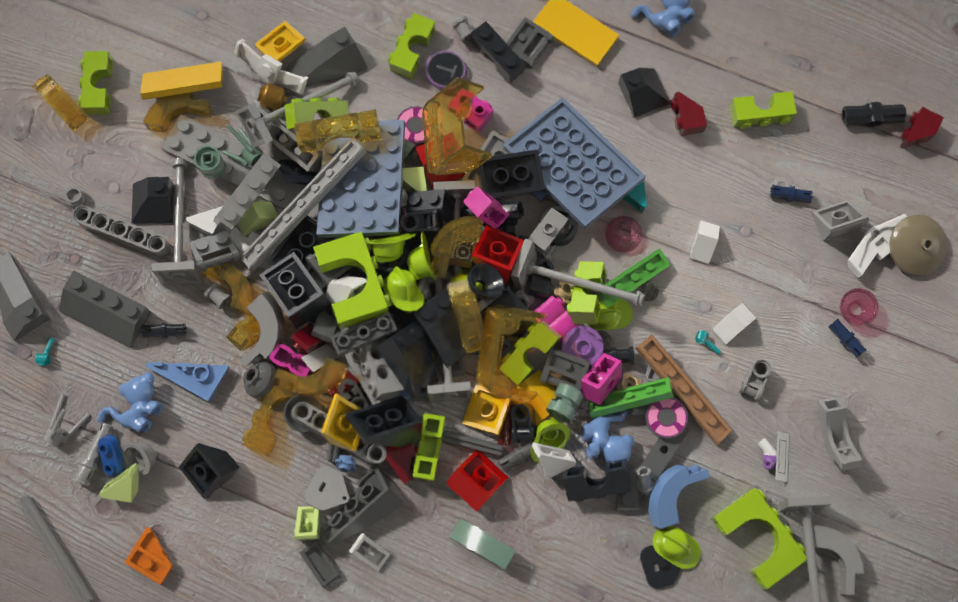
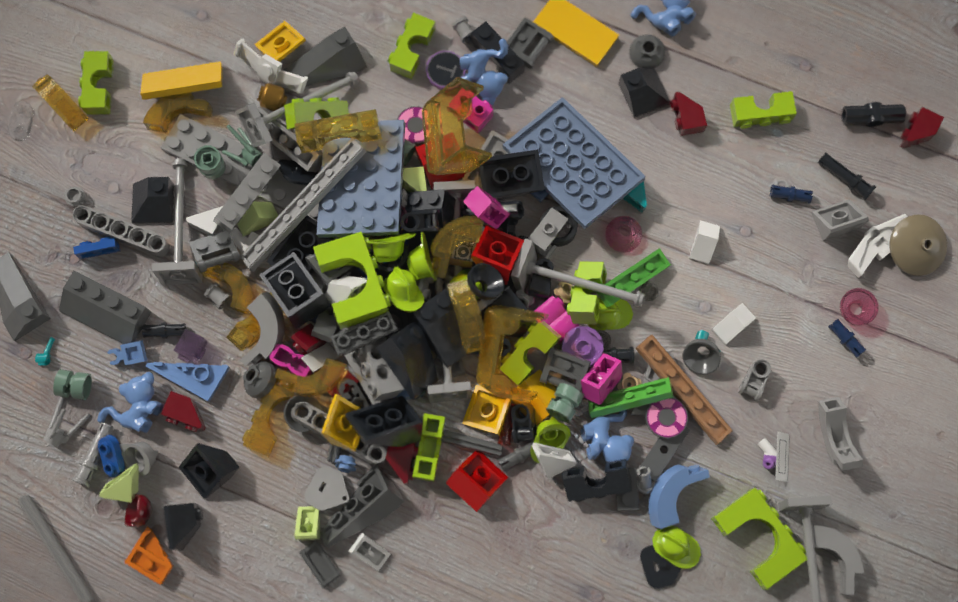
sand green slope [450,519,516,570] -> none
none -> sand green wheel [53,369,92,400]
none -> blue plate [73,237,121,260]
none -> medium blue plate [107,340,147,365]
none -> dark red hair [124,494,152,527]
none -> dark red slope [161,391,206,433]
none -> black slope [163,503,203,551]
none -> clear purple brick [173,329,208,363]
none -> medium blue animal [460,39,508,105]
none -> dark grey piece [629,34,665,68]
none -> dark grey piece [682,339,721,375]
none -> black pin [818,152,877,201]

